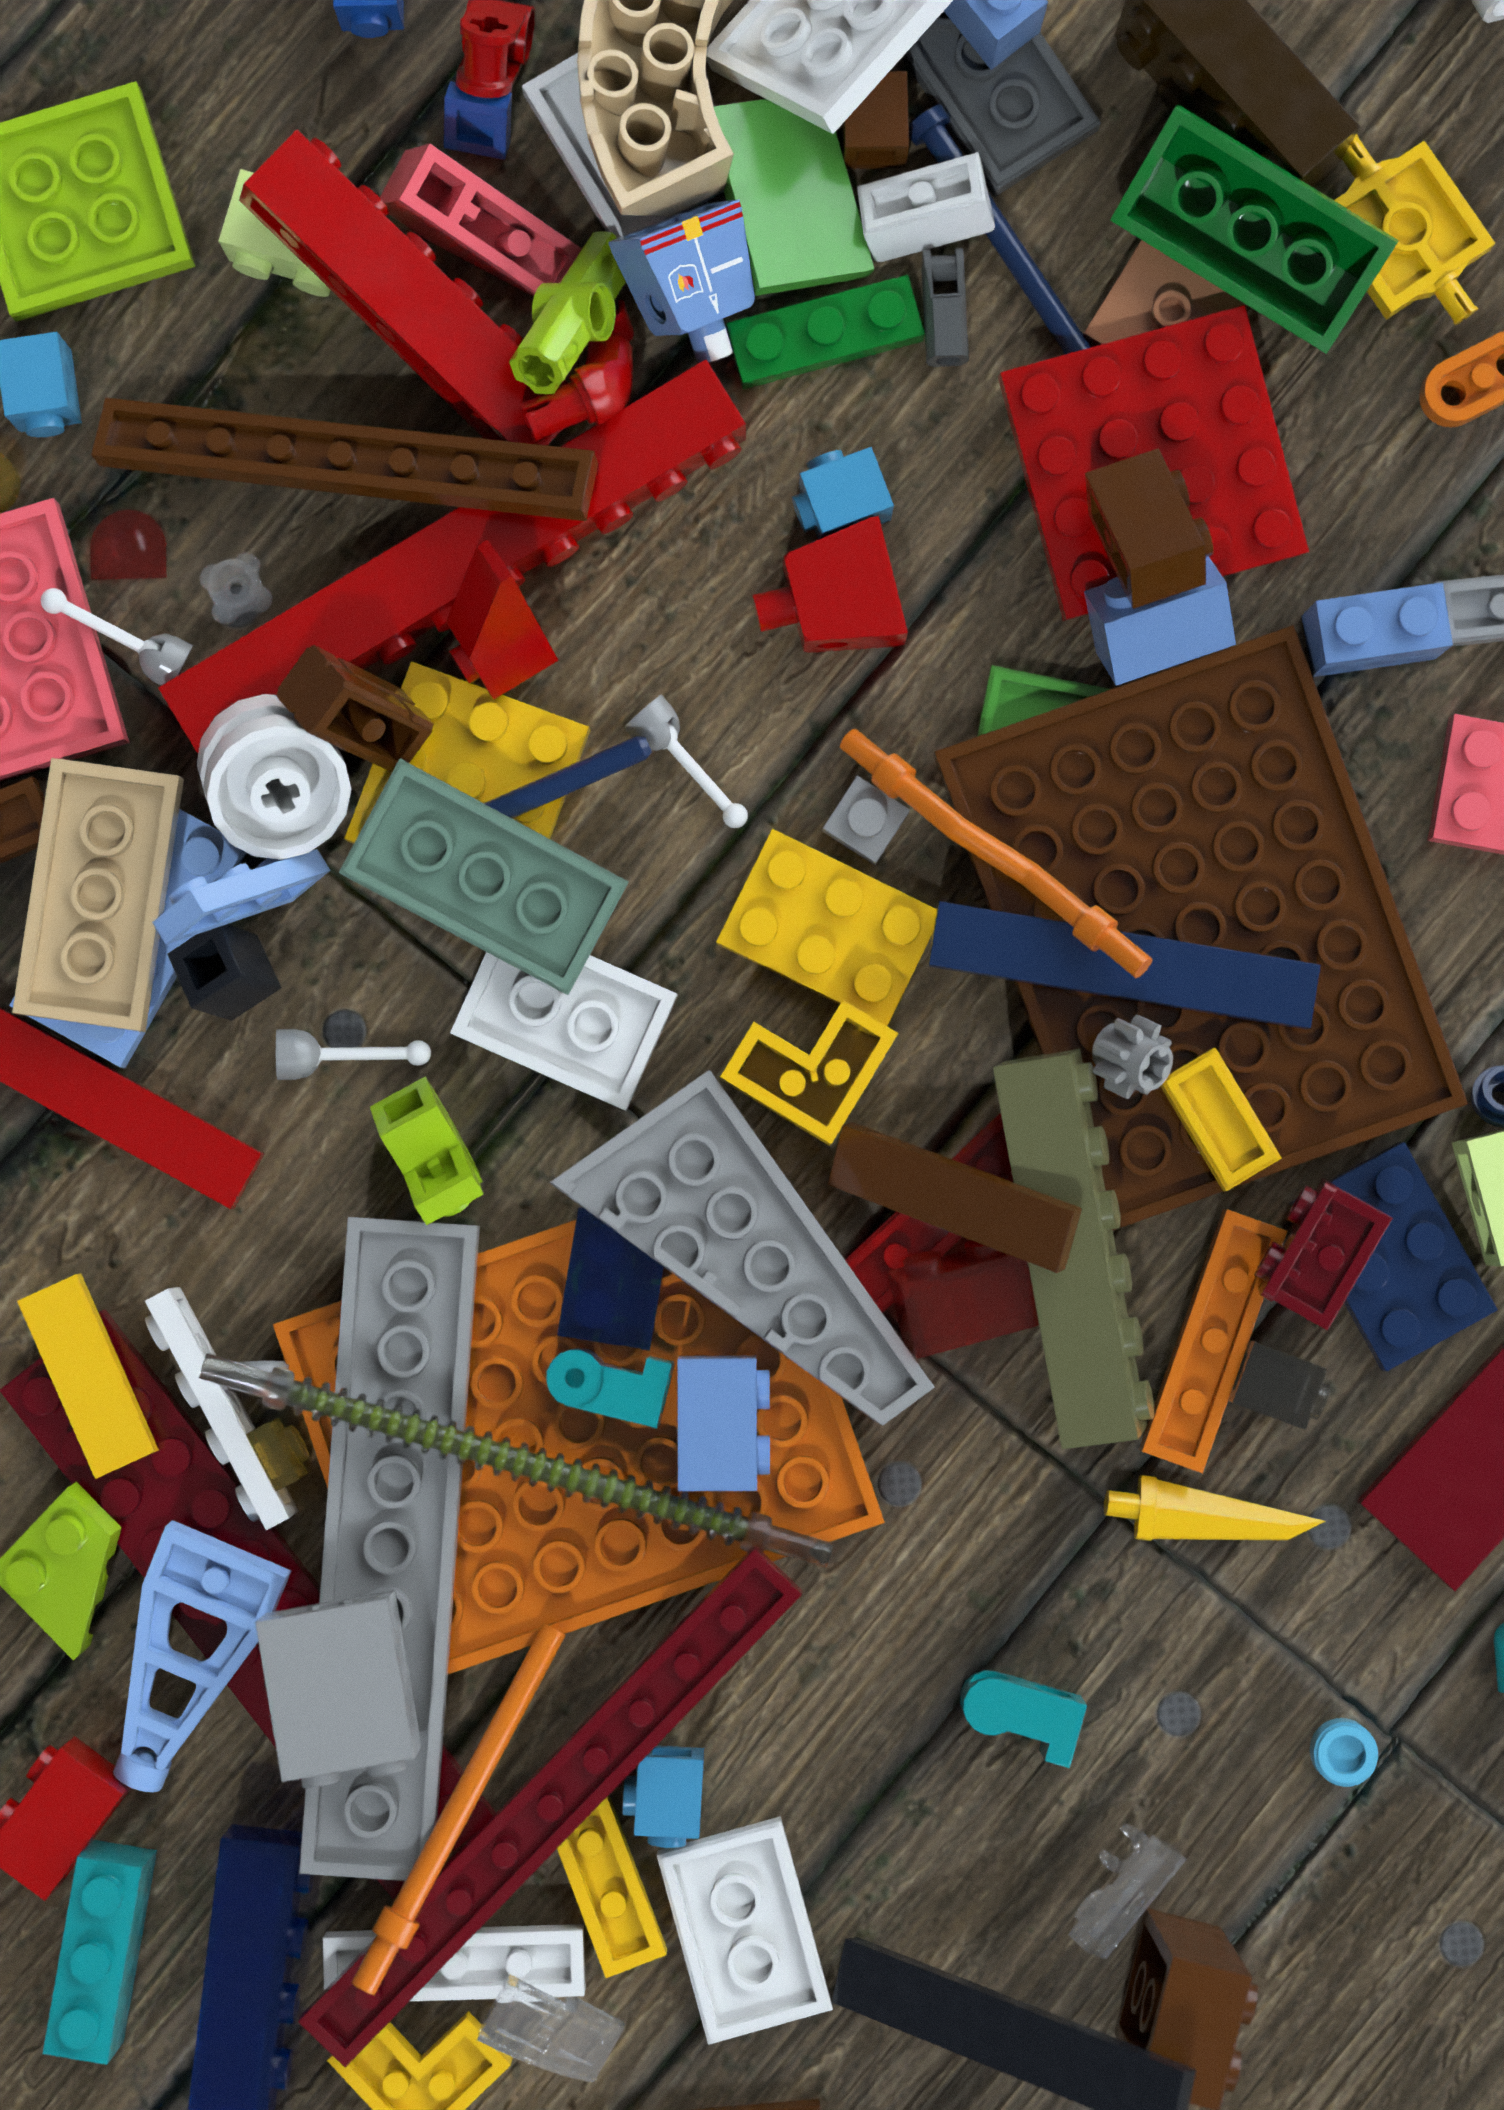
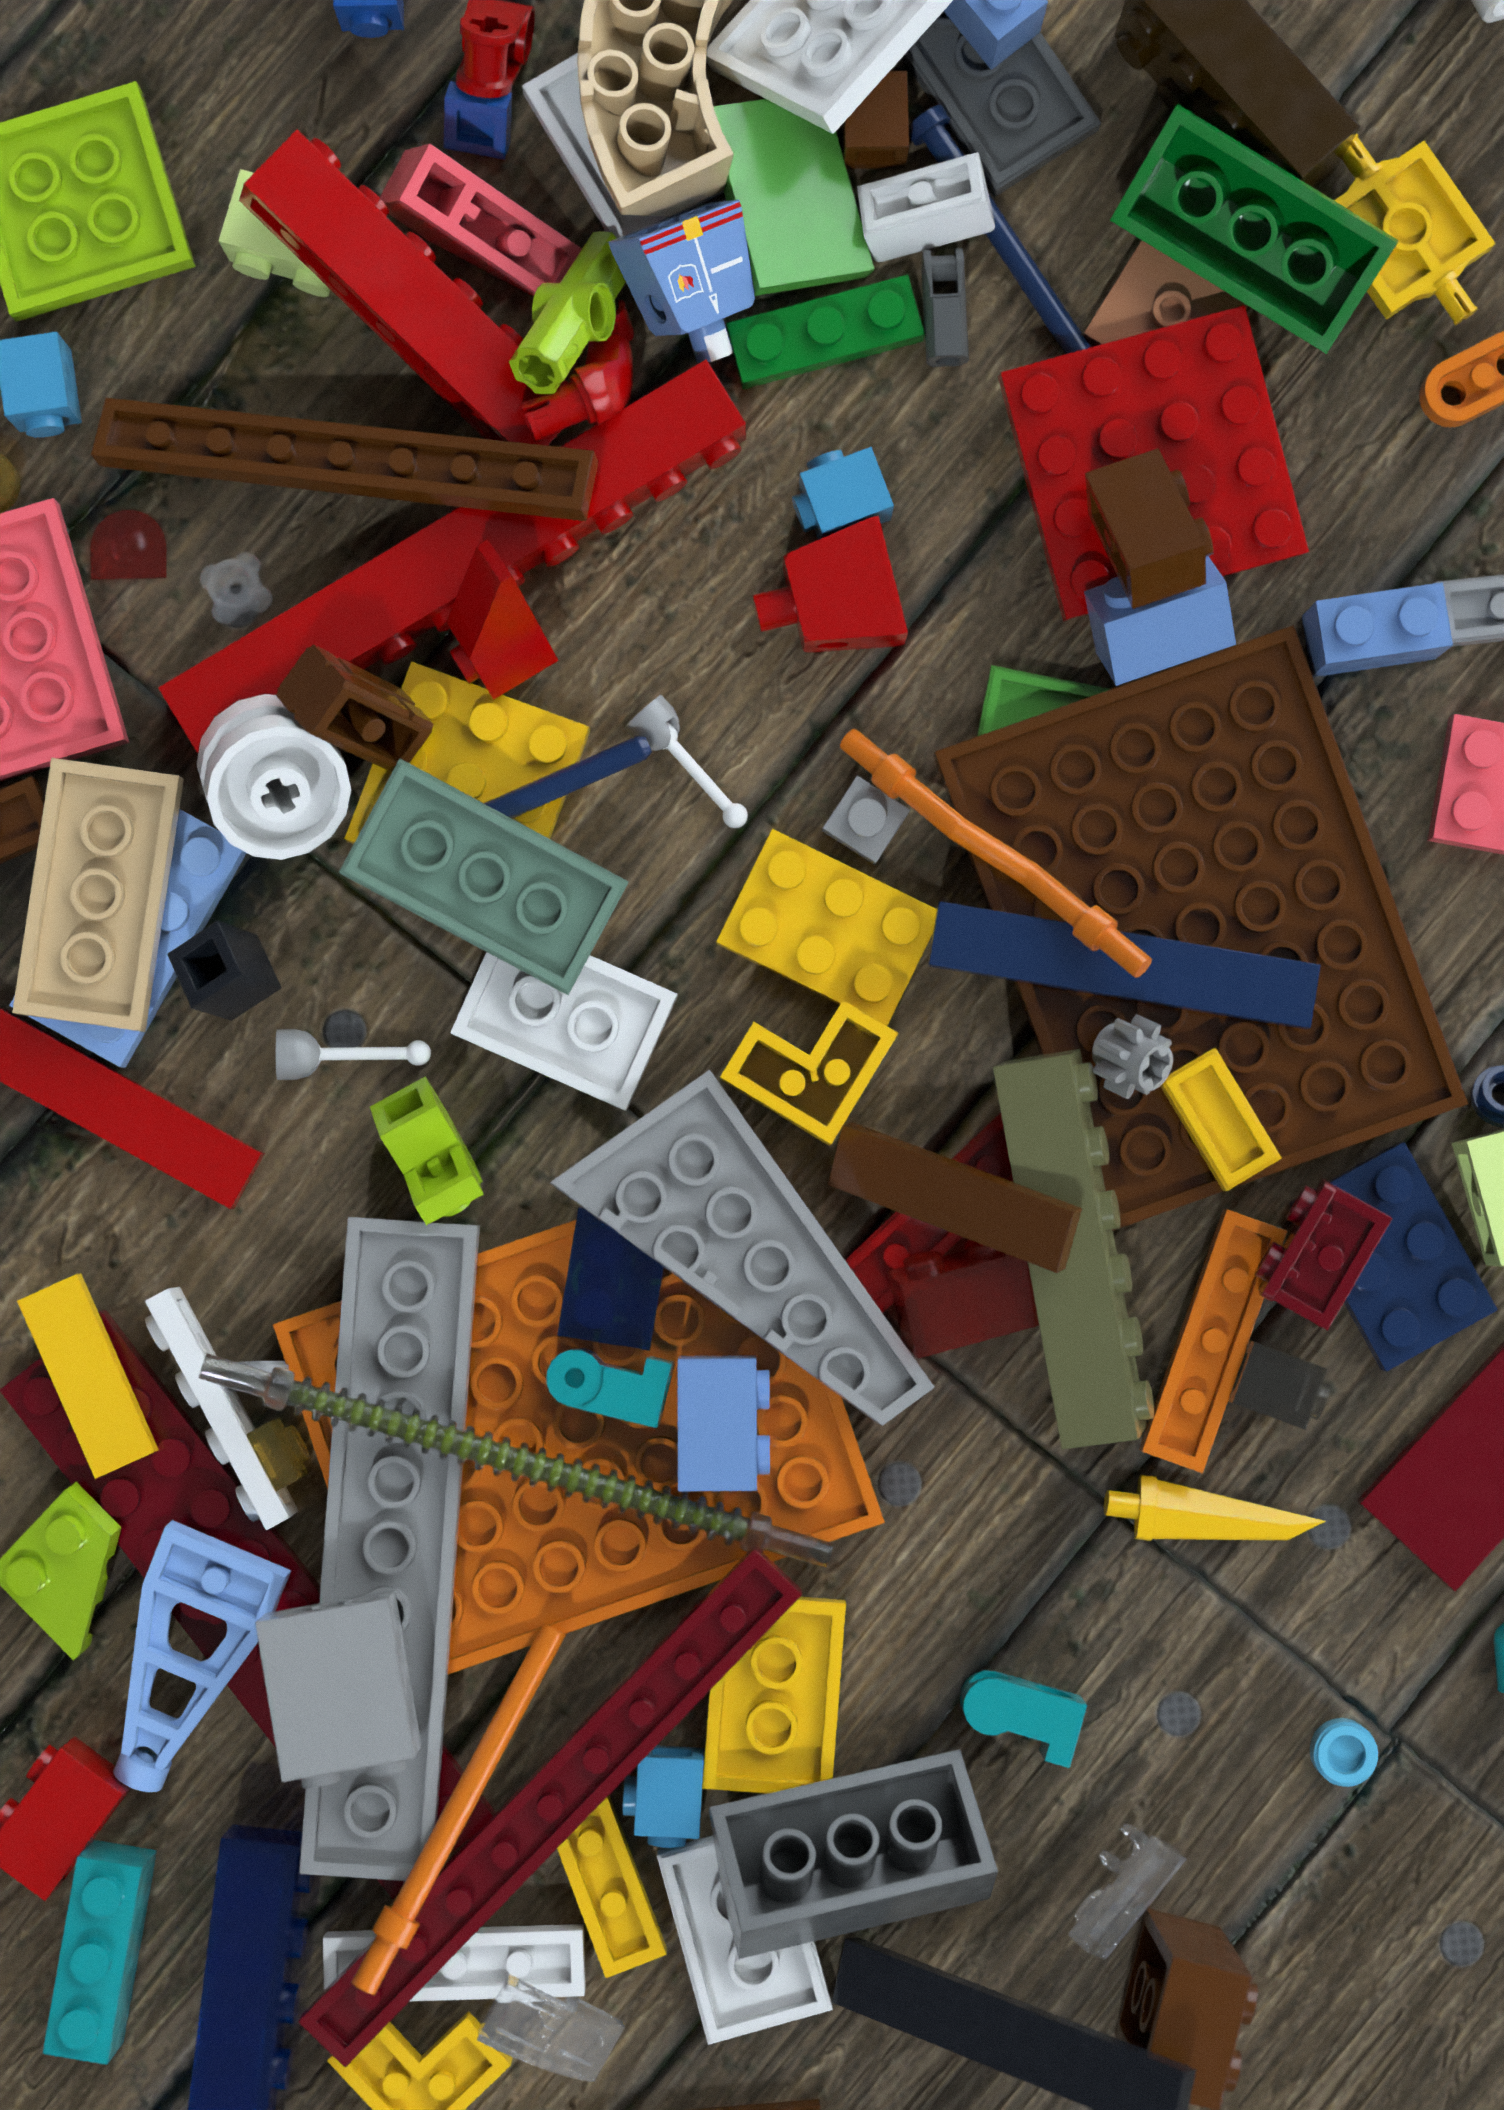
hinge [40,588,193,685] -> none
light blue plate [152,849,330,945] -> none
none -> yellow plate [702,1597,846,1794]
none -> dark grey slope [709,1749,998,1959]

